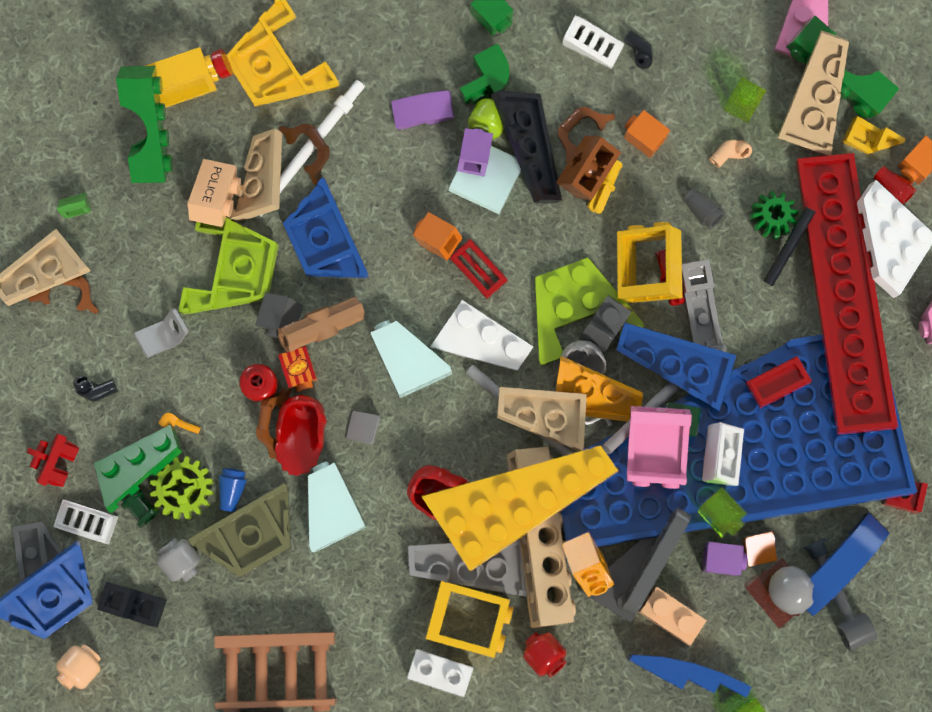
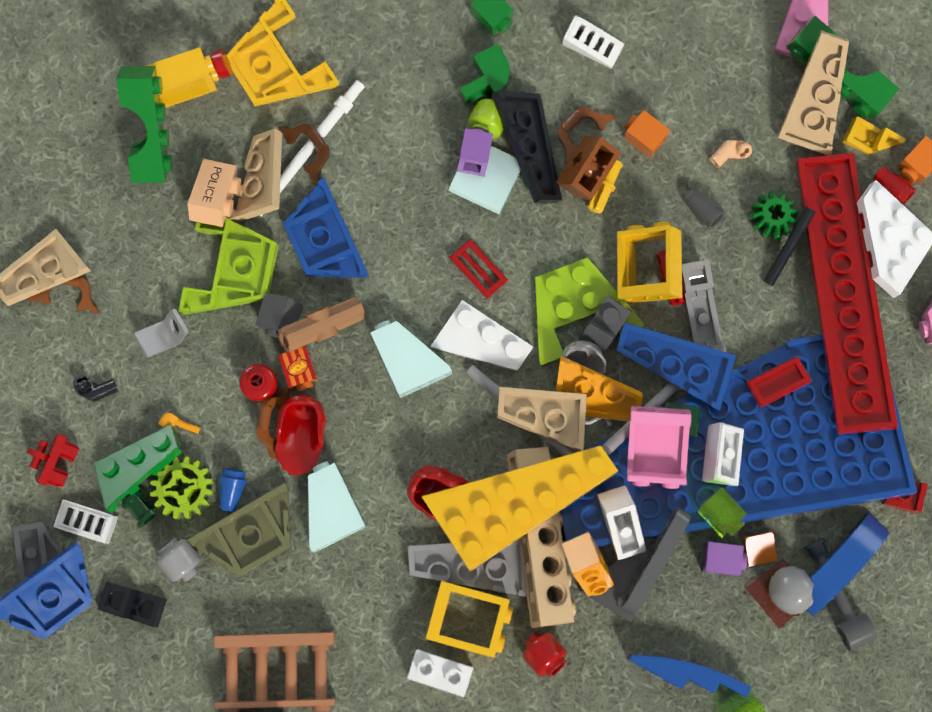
light nougat head [56,644,101,690] -> none
bright green slope [57,193,91,219] -> none
light grey slope [346,411,381,445] -> none
medium lavender slope [391,91,455,130] -> none
orange brick [413,212,462,261] -> none
black arm [623,30,653,69] -> none
light nougat brick [638,587,707,645] -> none
clear neon green brick [723,77,767,123] -> none
none -> white slope [597,486,646,560]

